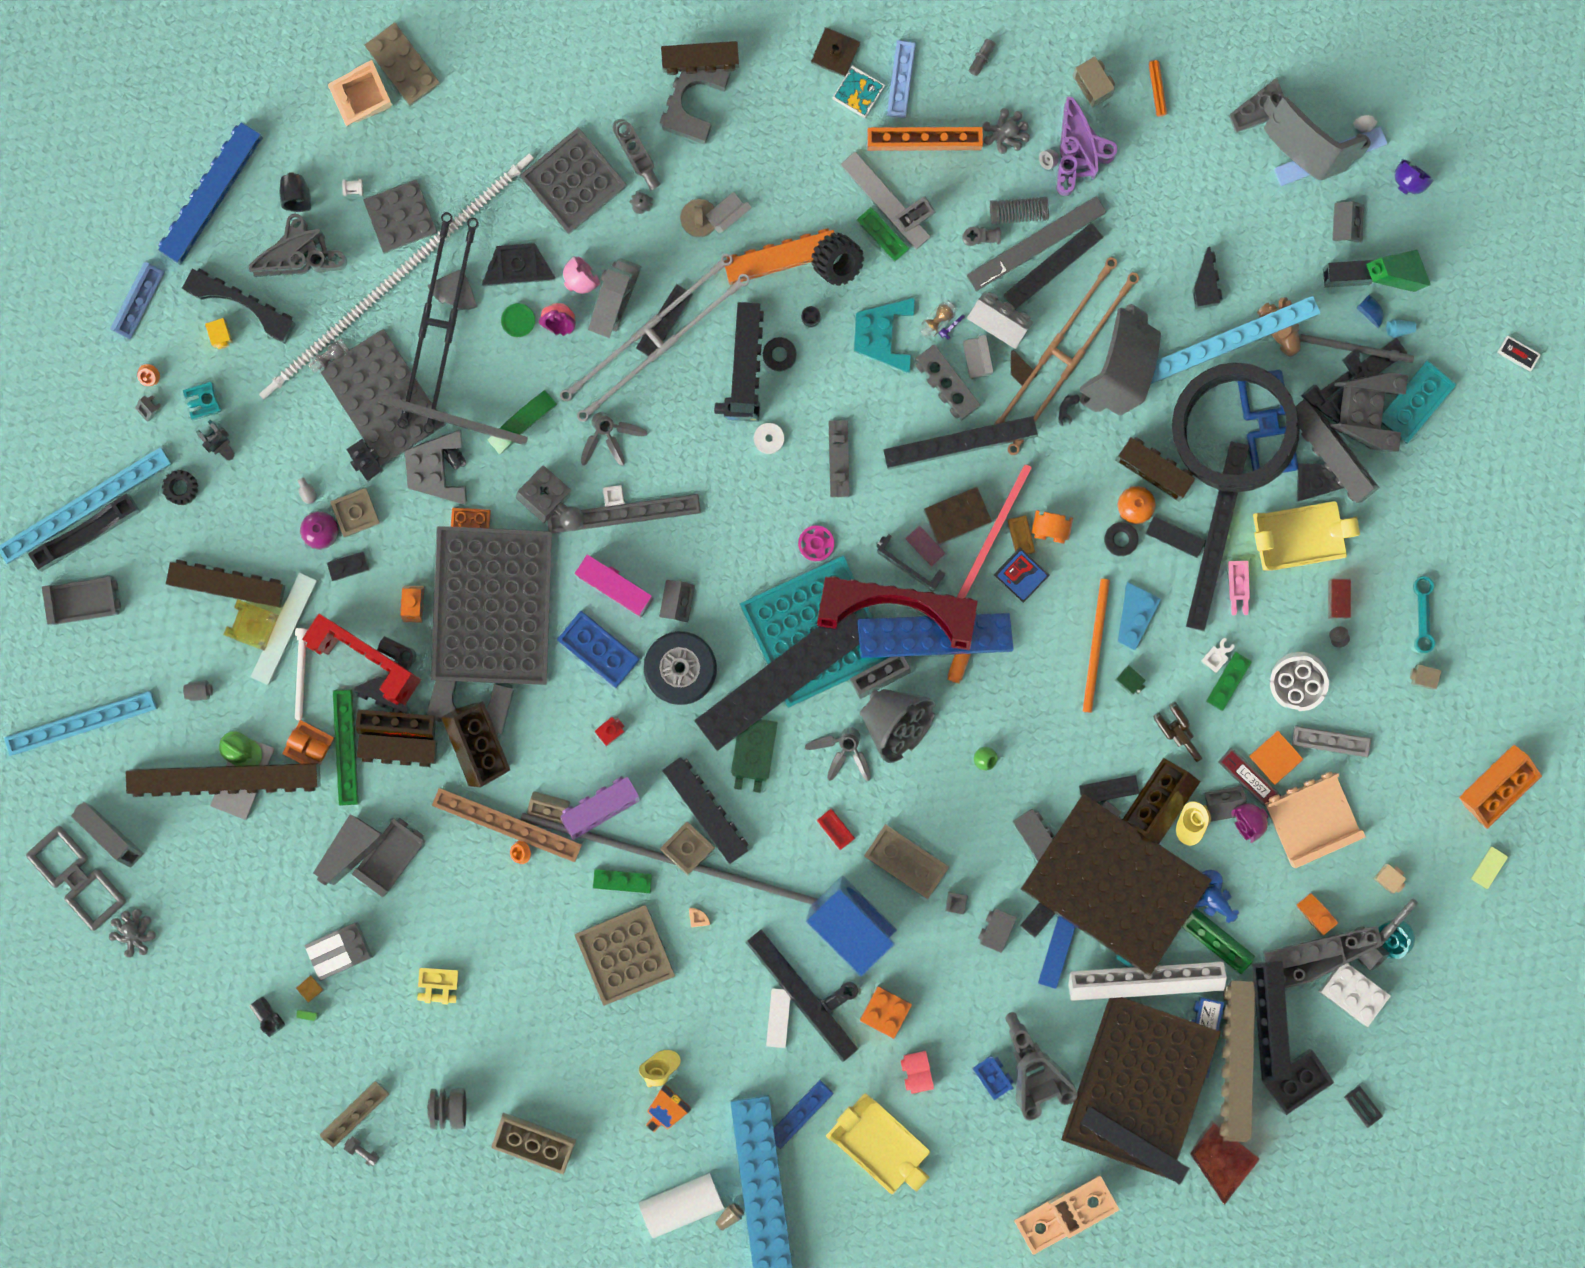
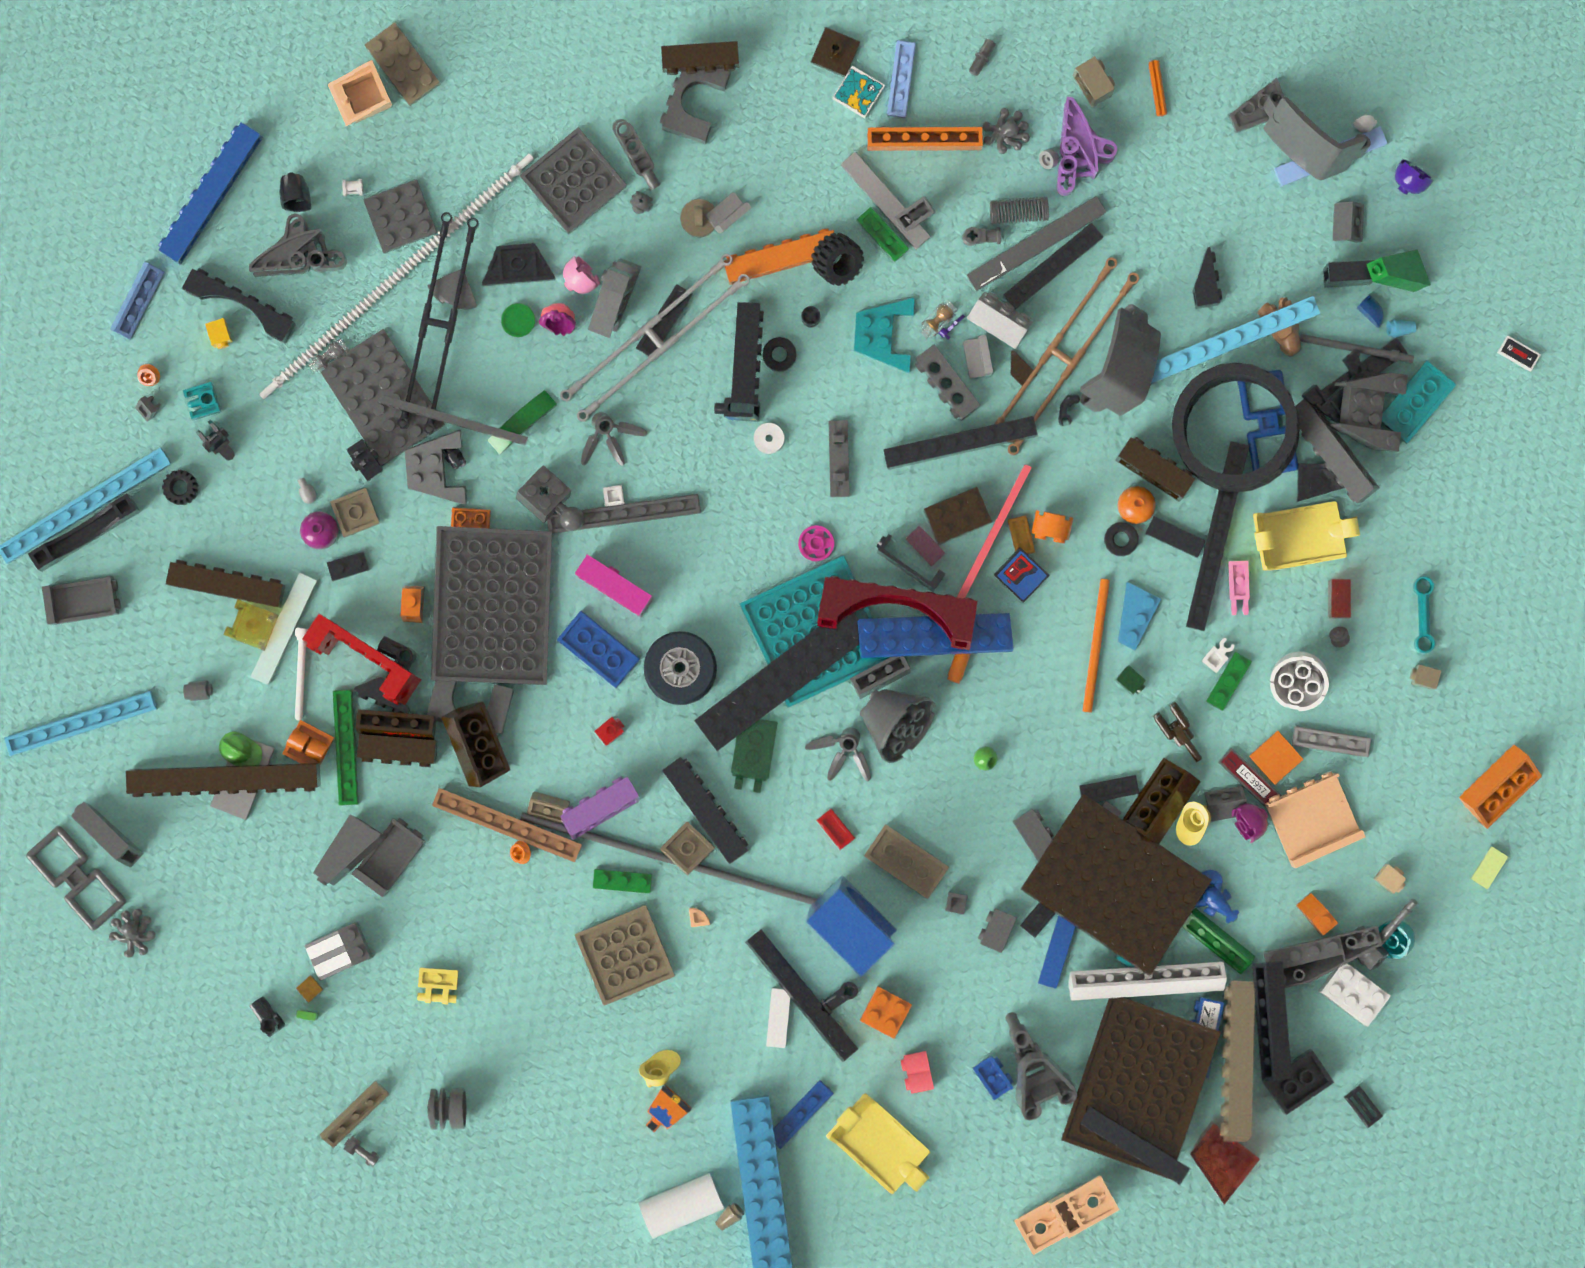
dark tan brick [491,1113,577,1175] -> none
dark grey panel [659,580,695,622] -> none

